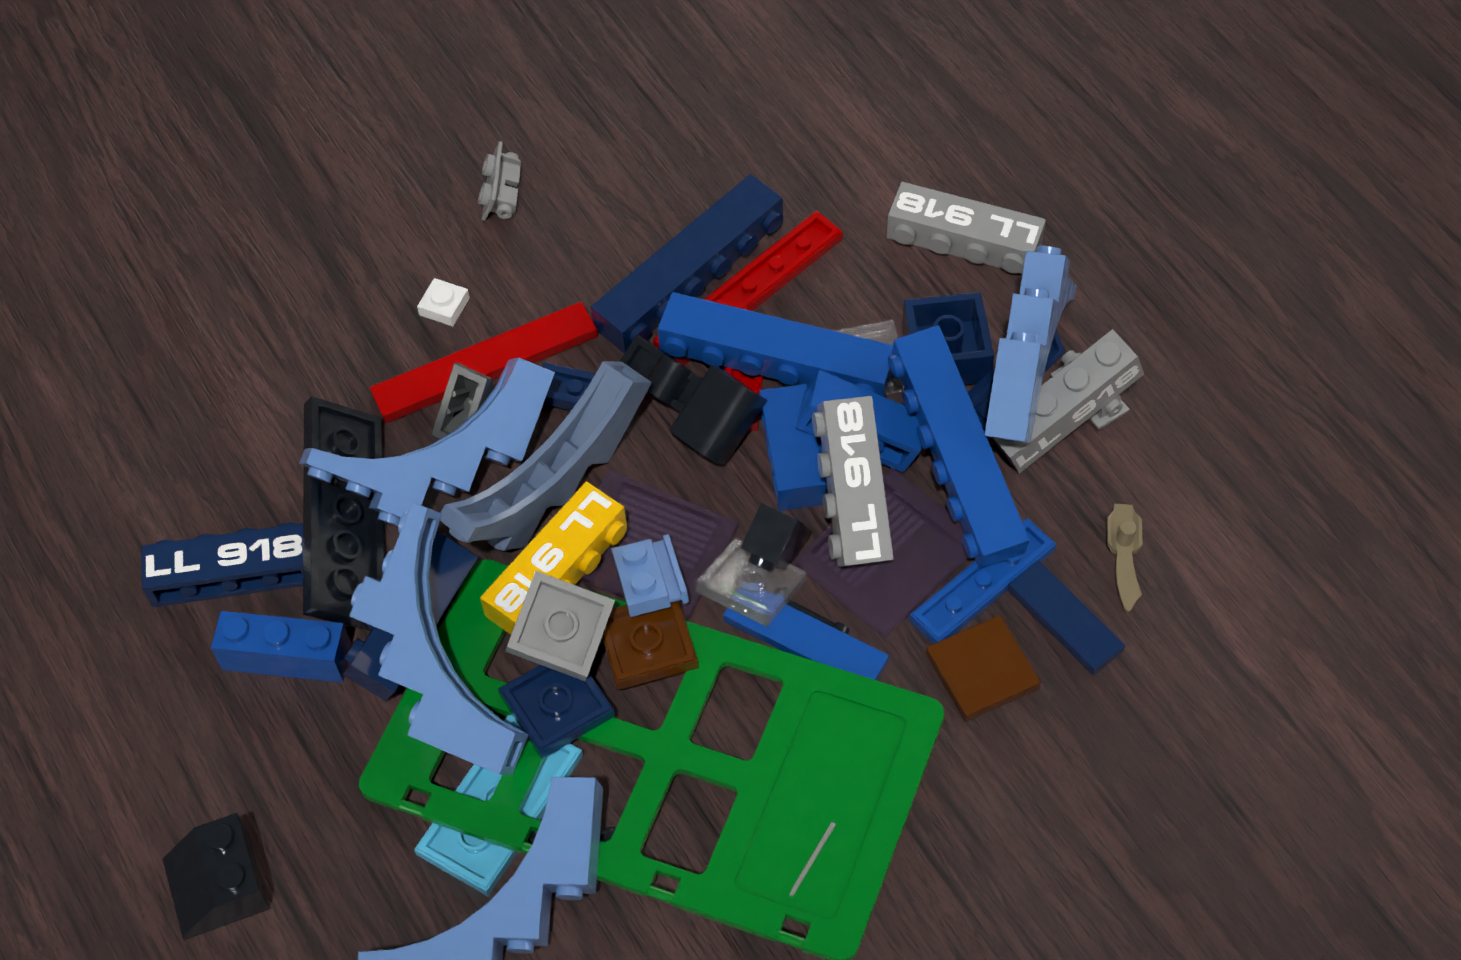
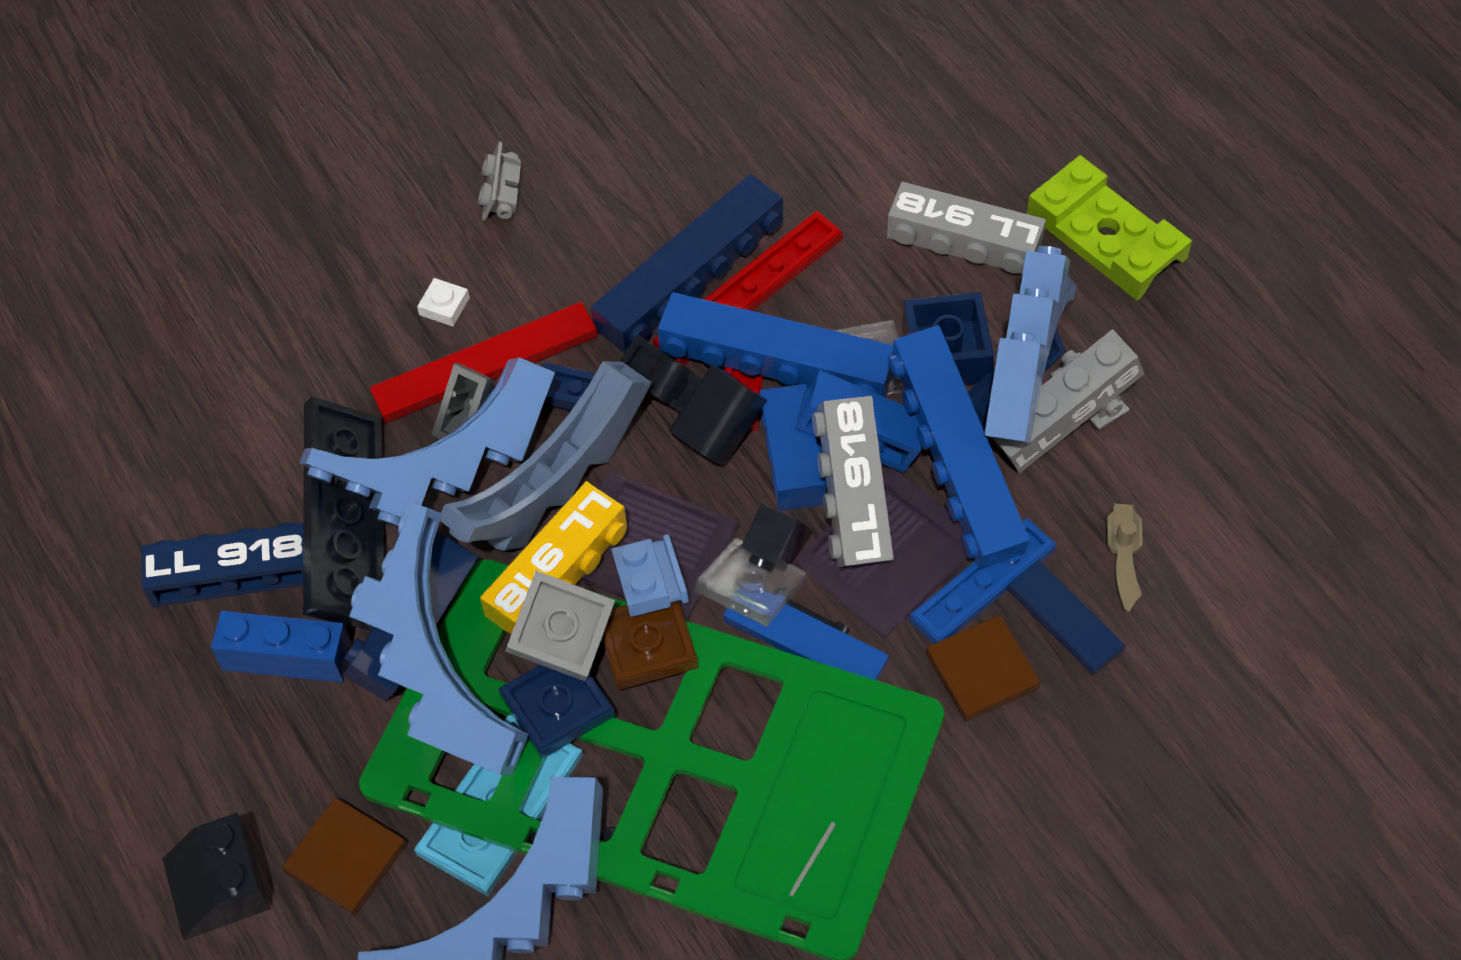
none -> reddish brown tile [282,797,407,917]
none -> lime piece [1027,155,1192,301]

